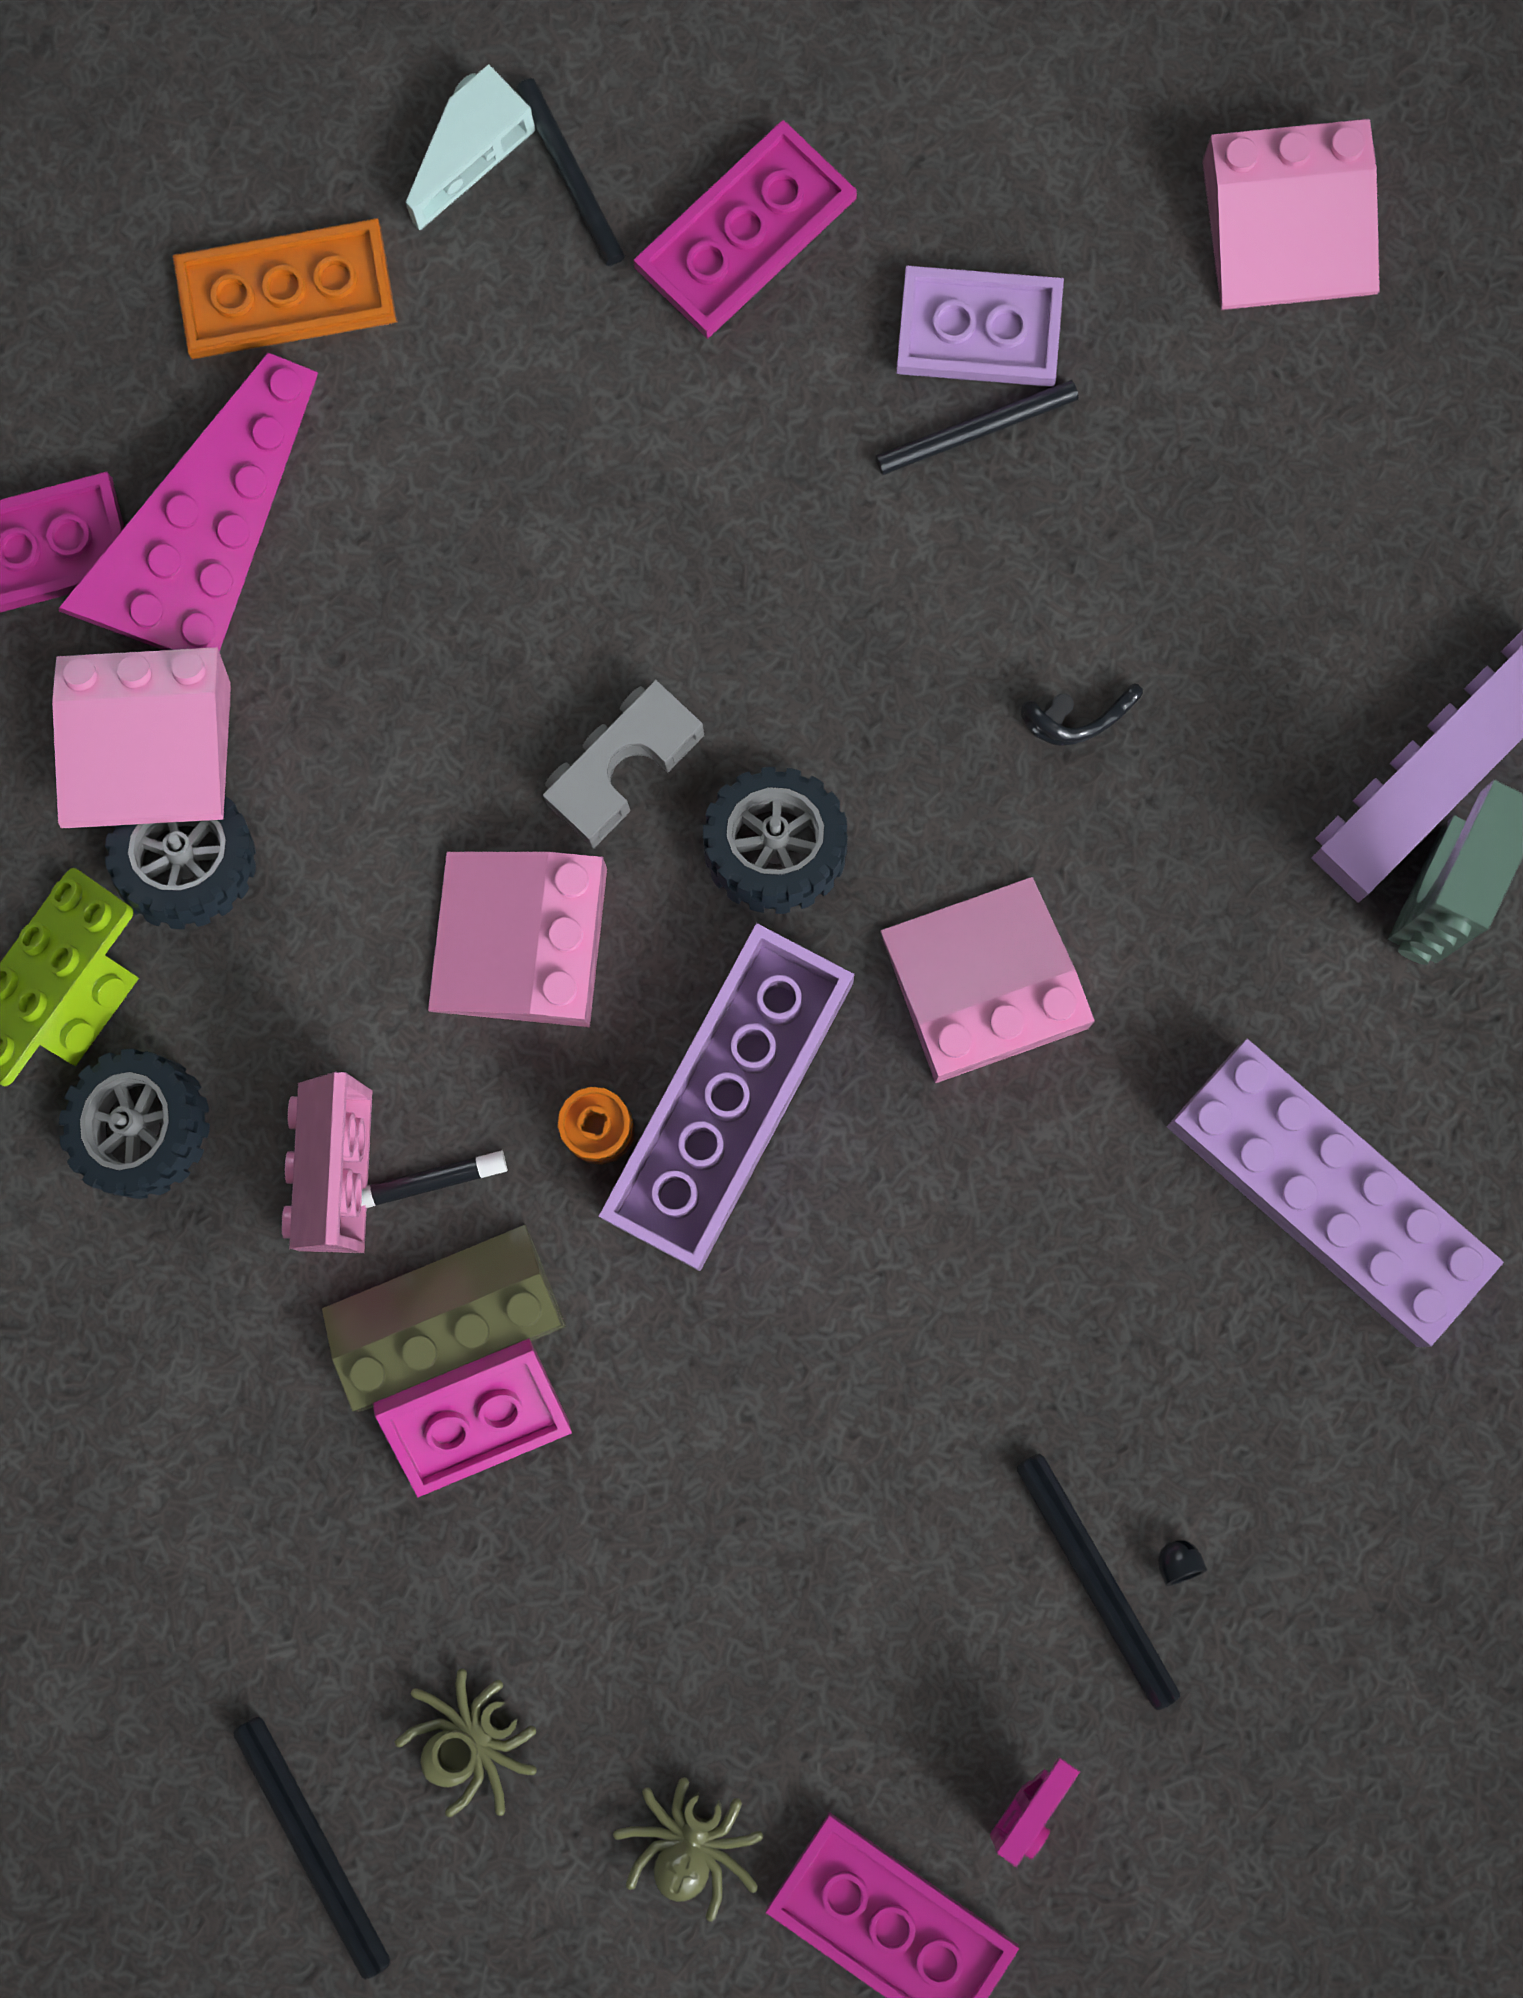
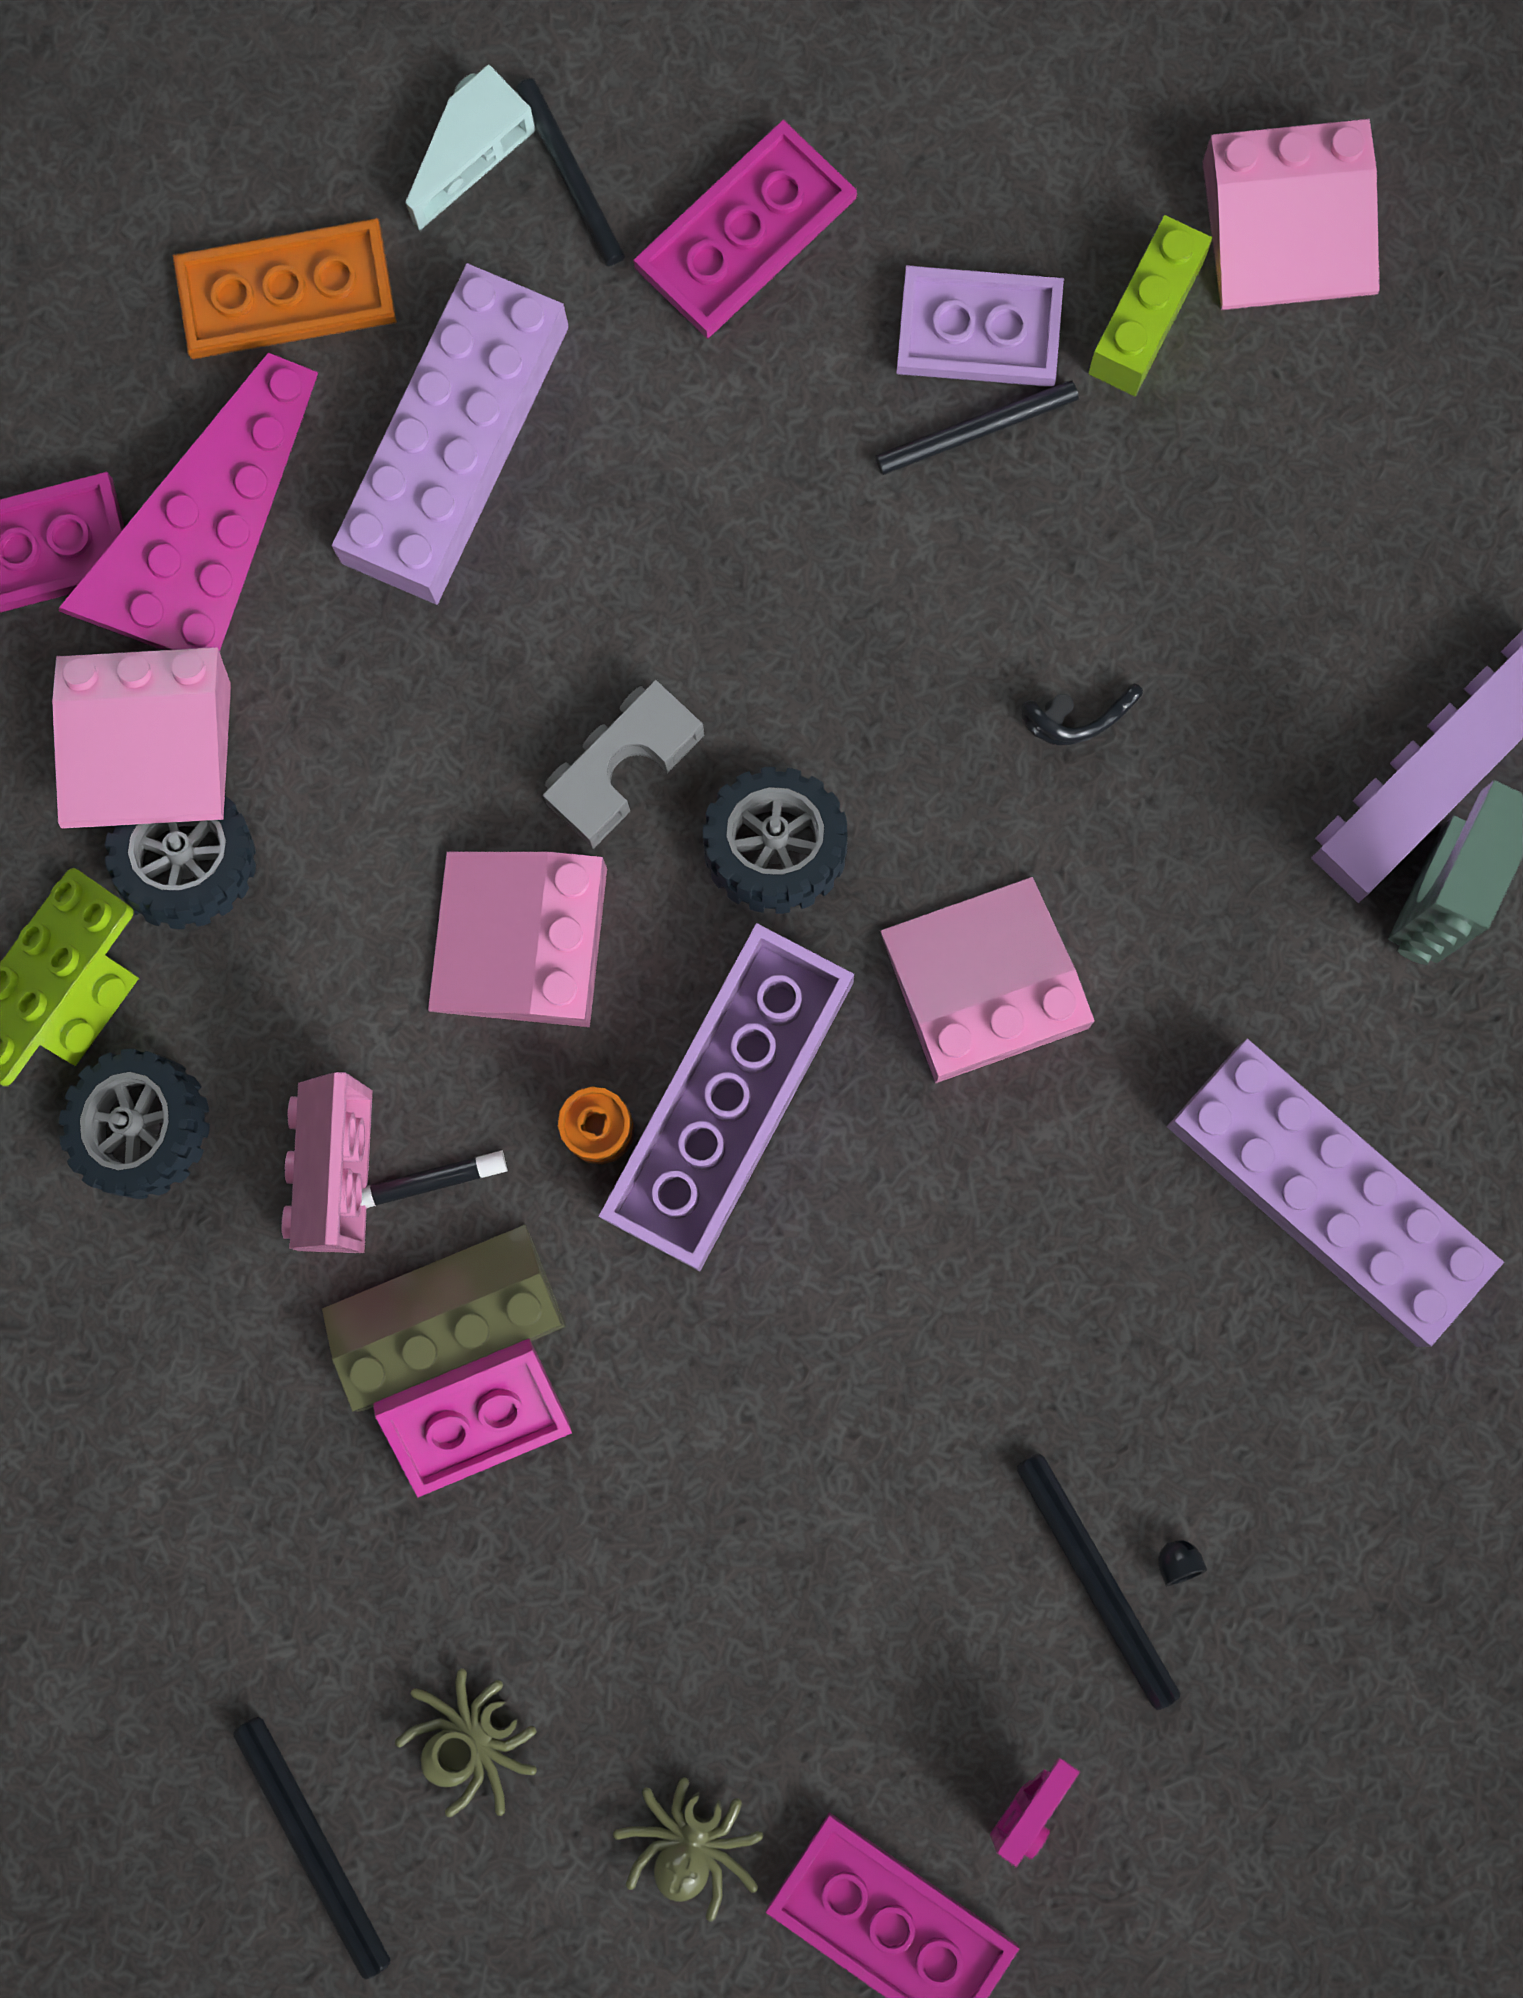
none -> lavender brick [332,263,569,605]
none -> lime brick [1088,215,1213,397]

